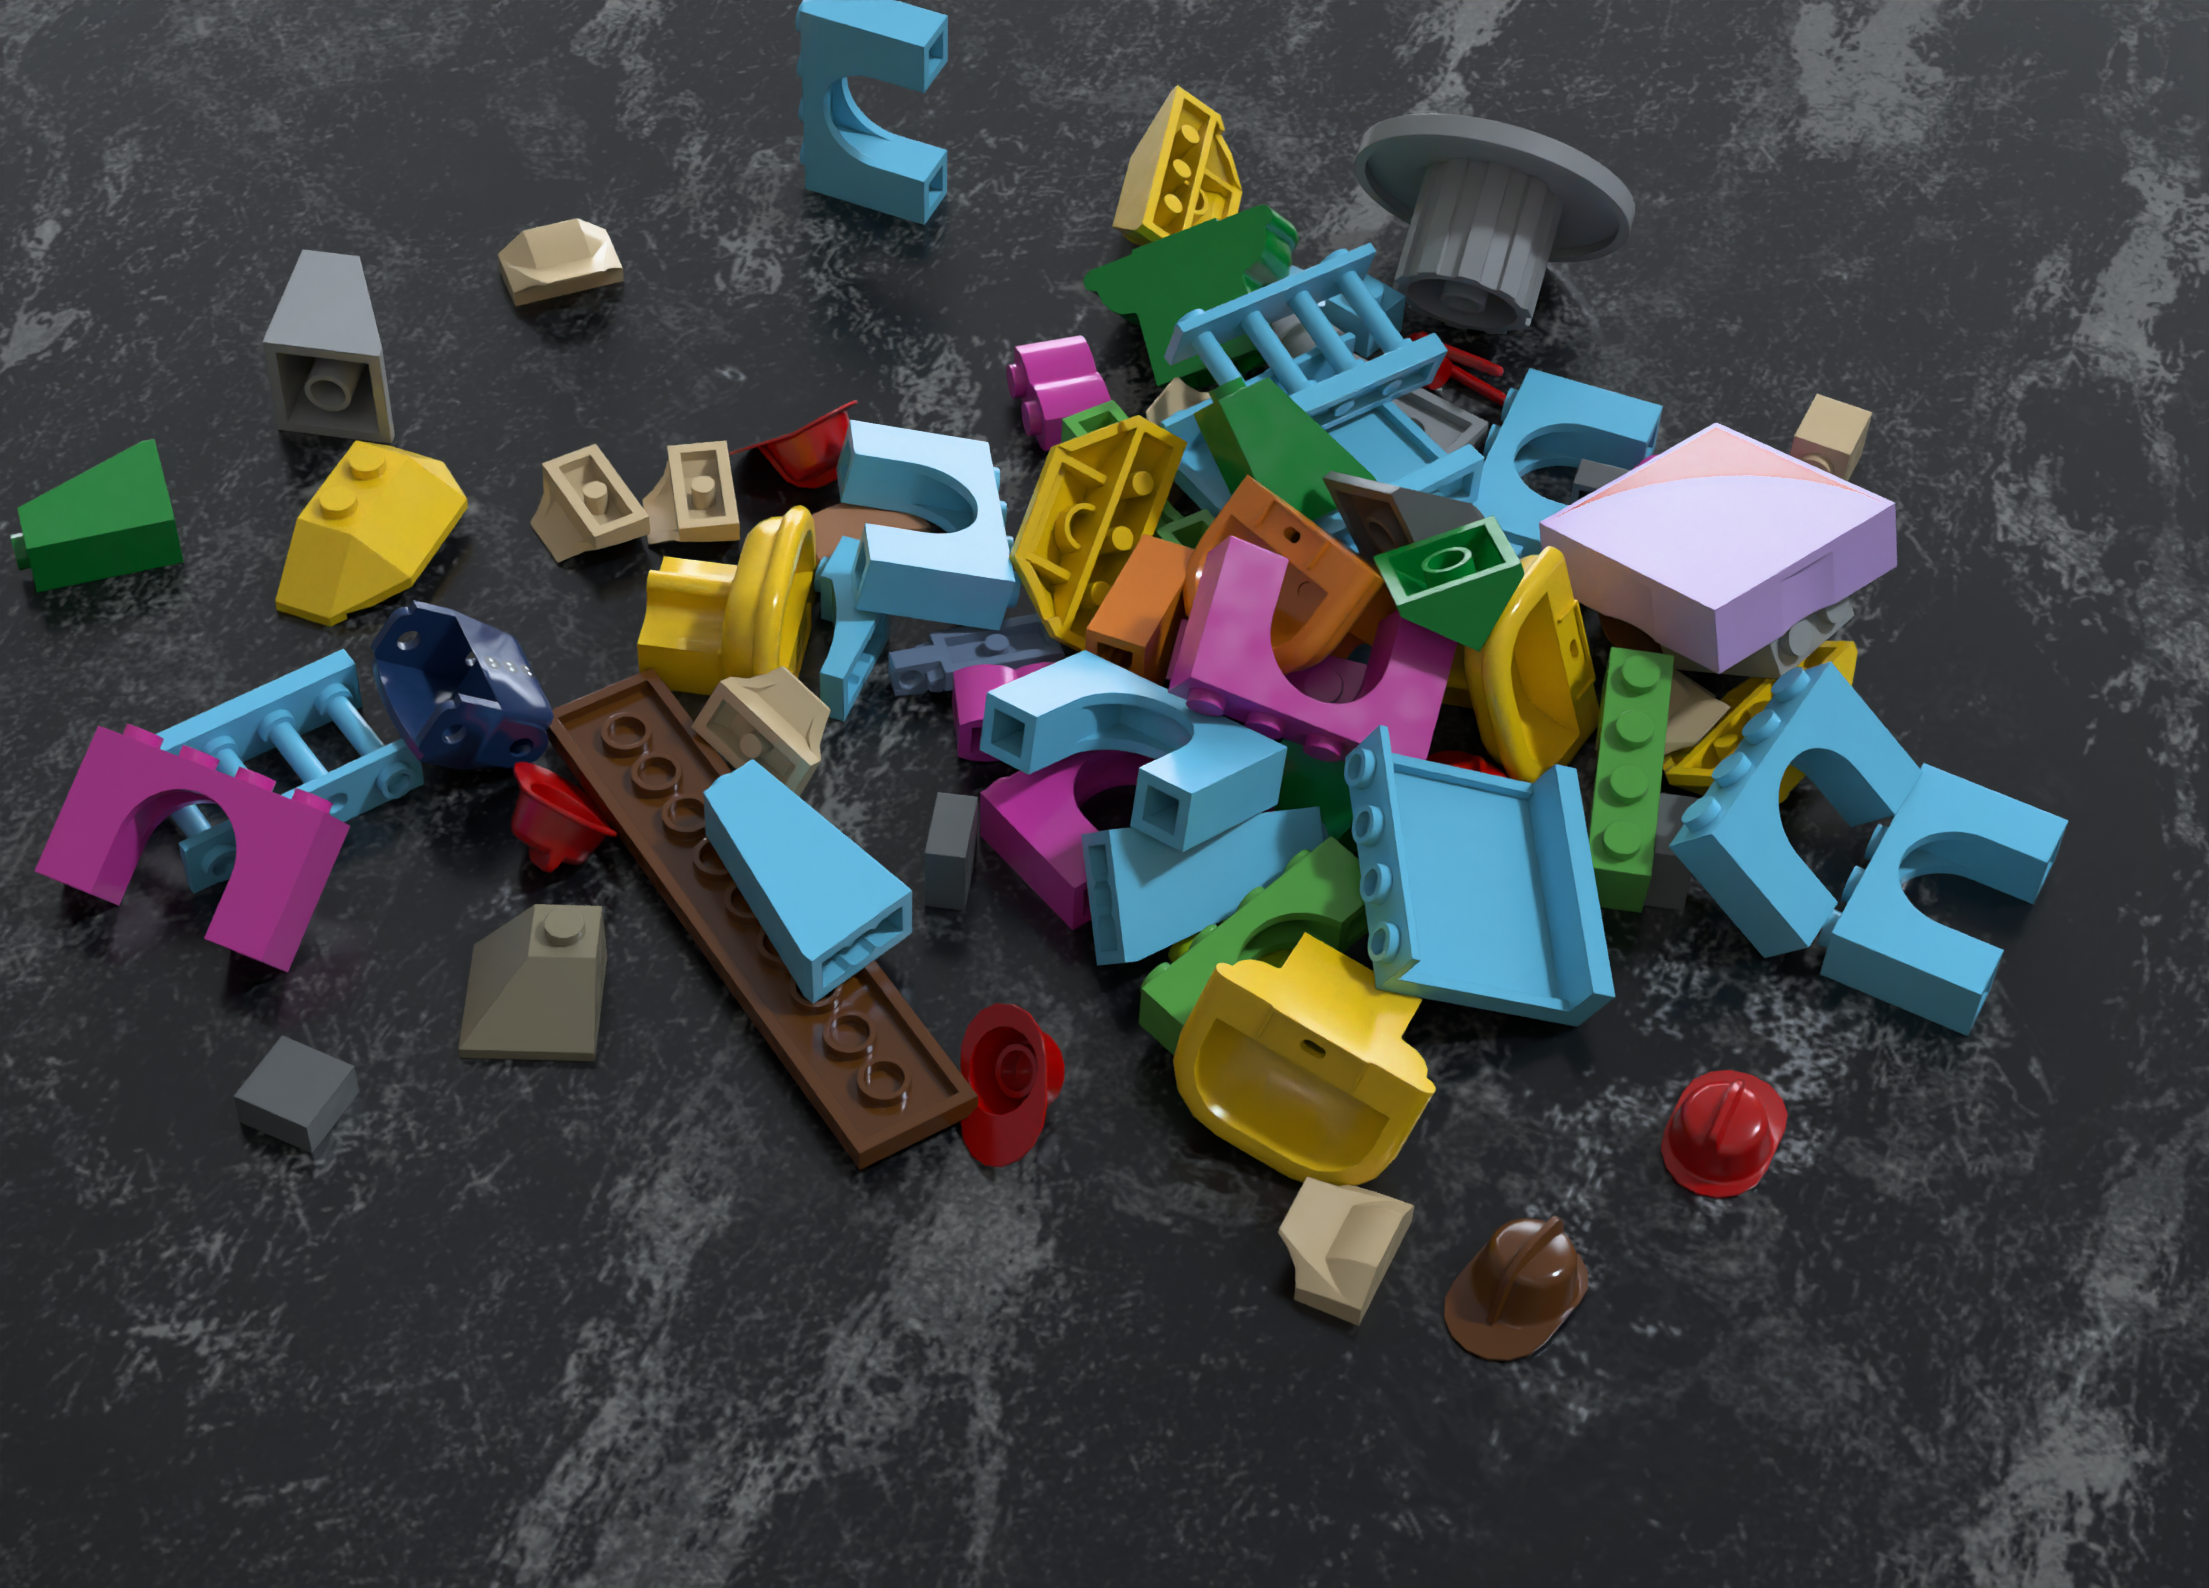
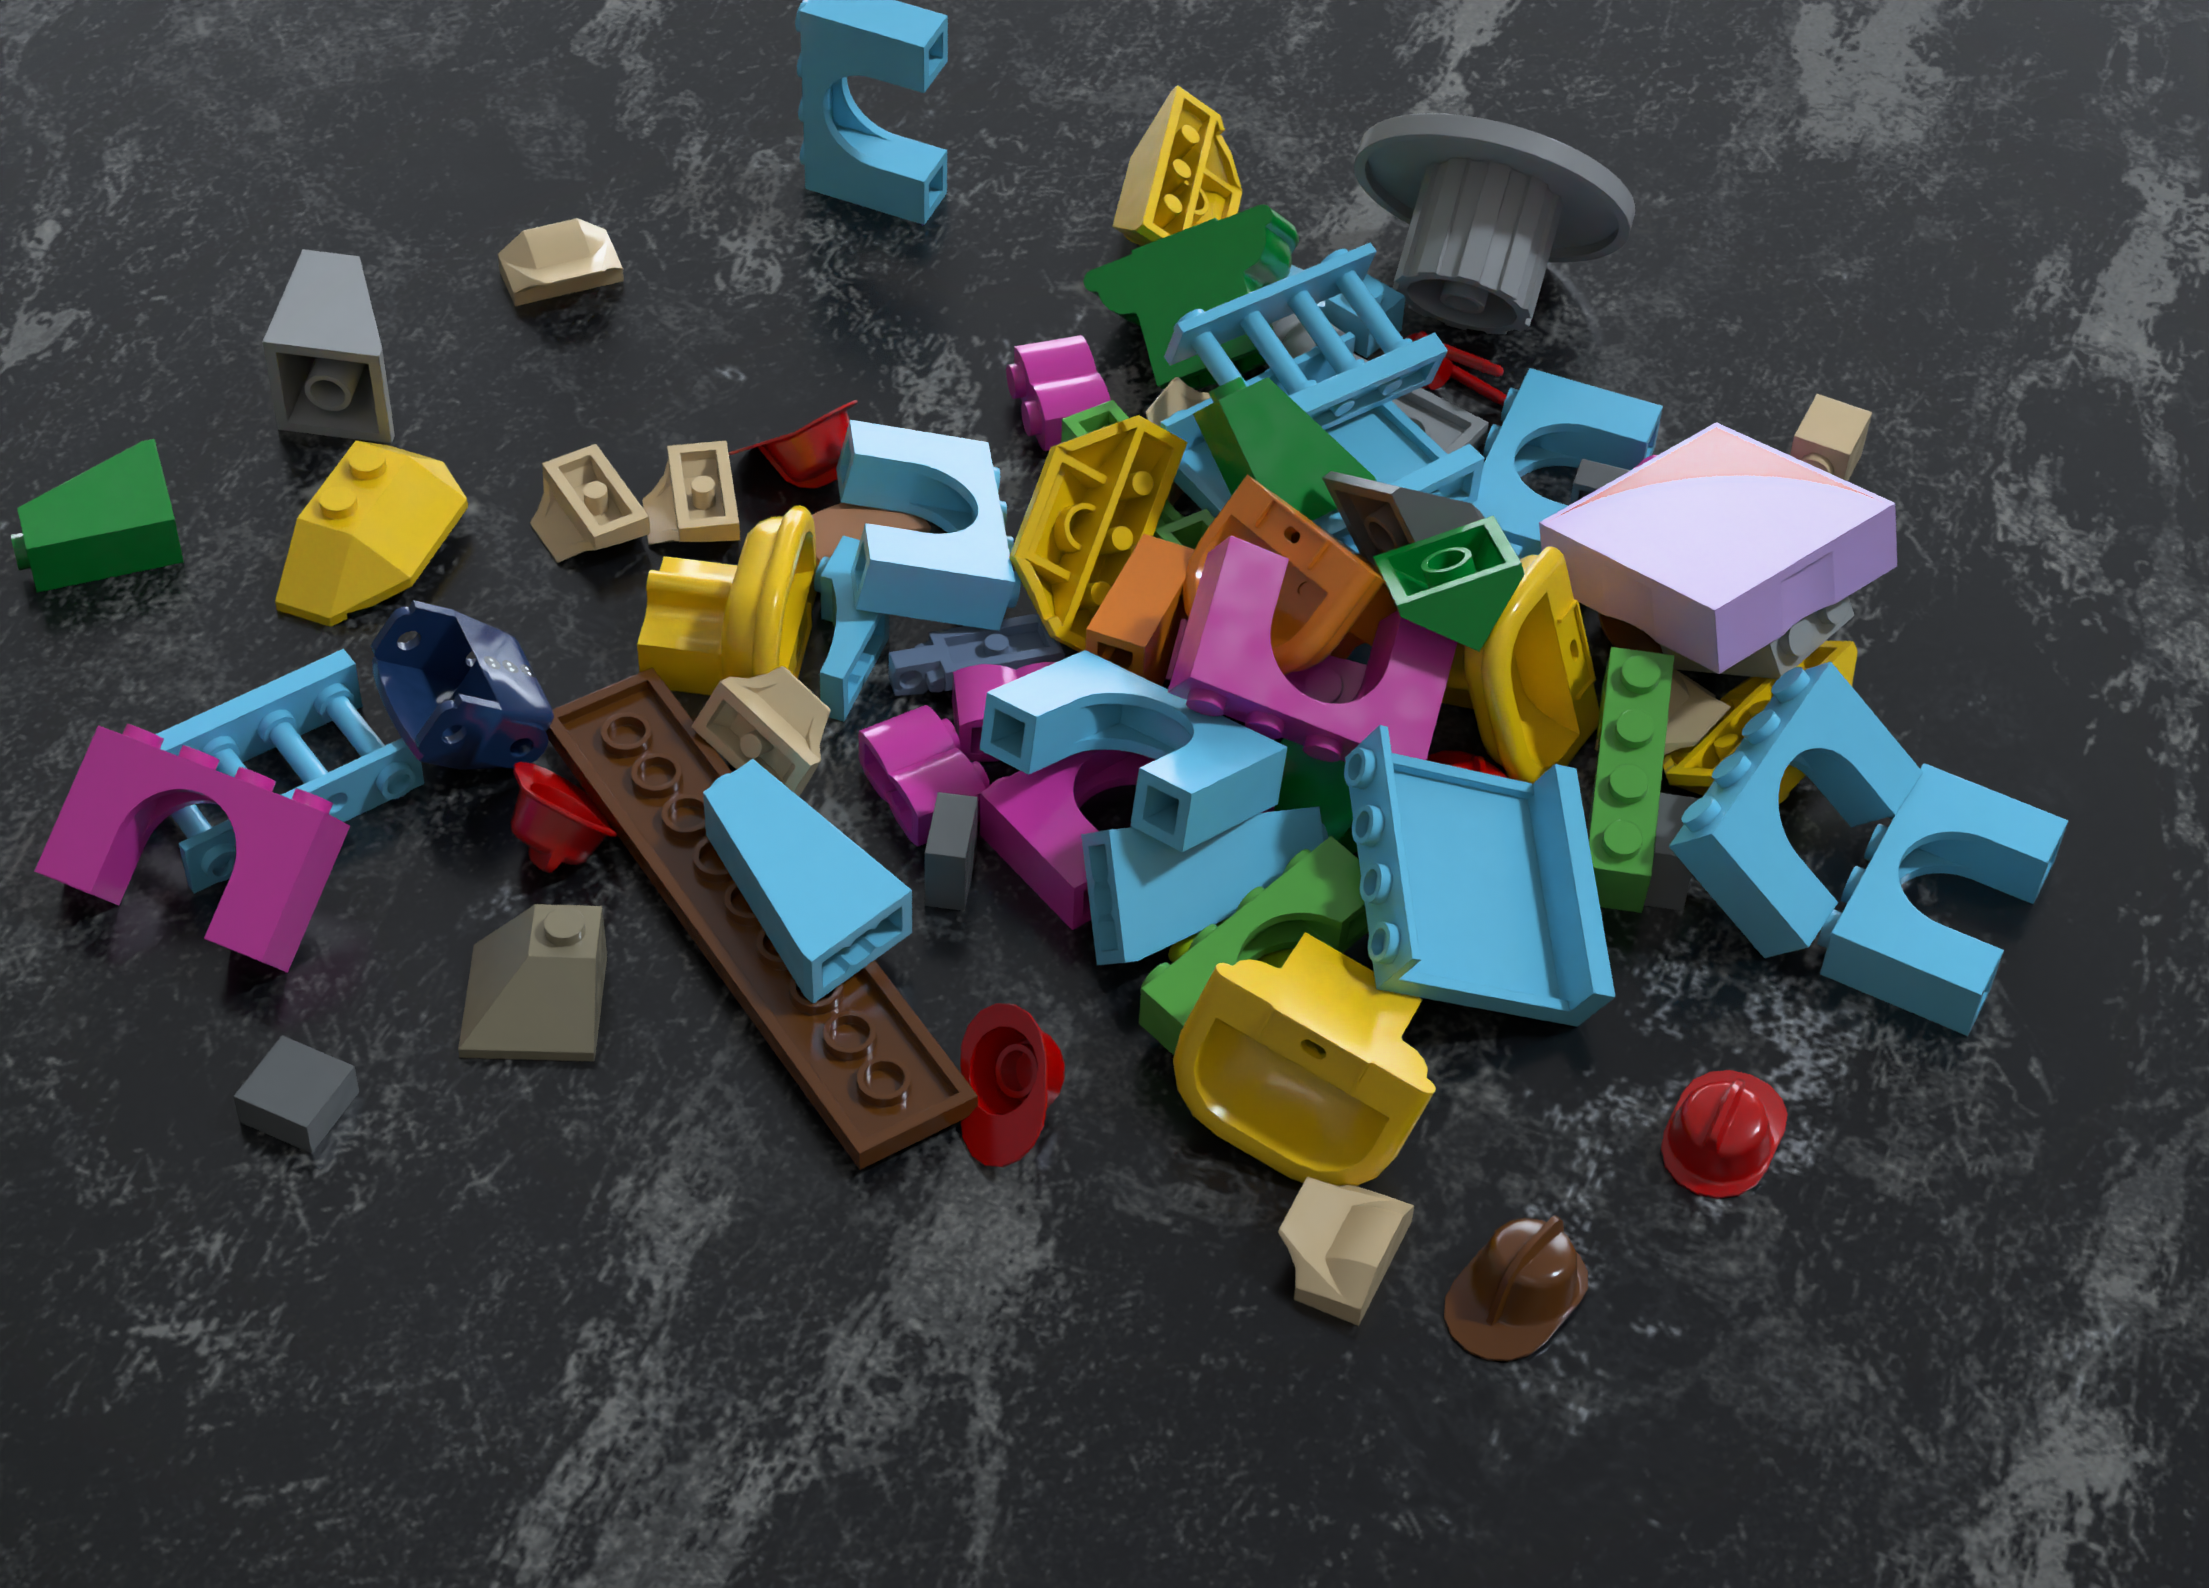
none -> dark pink brick [859,705,990,847]

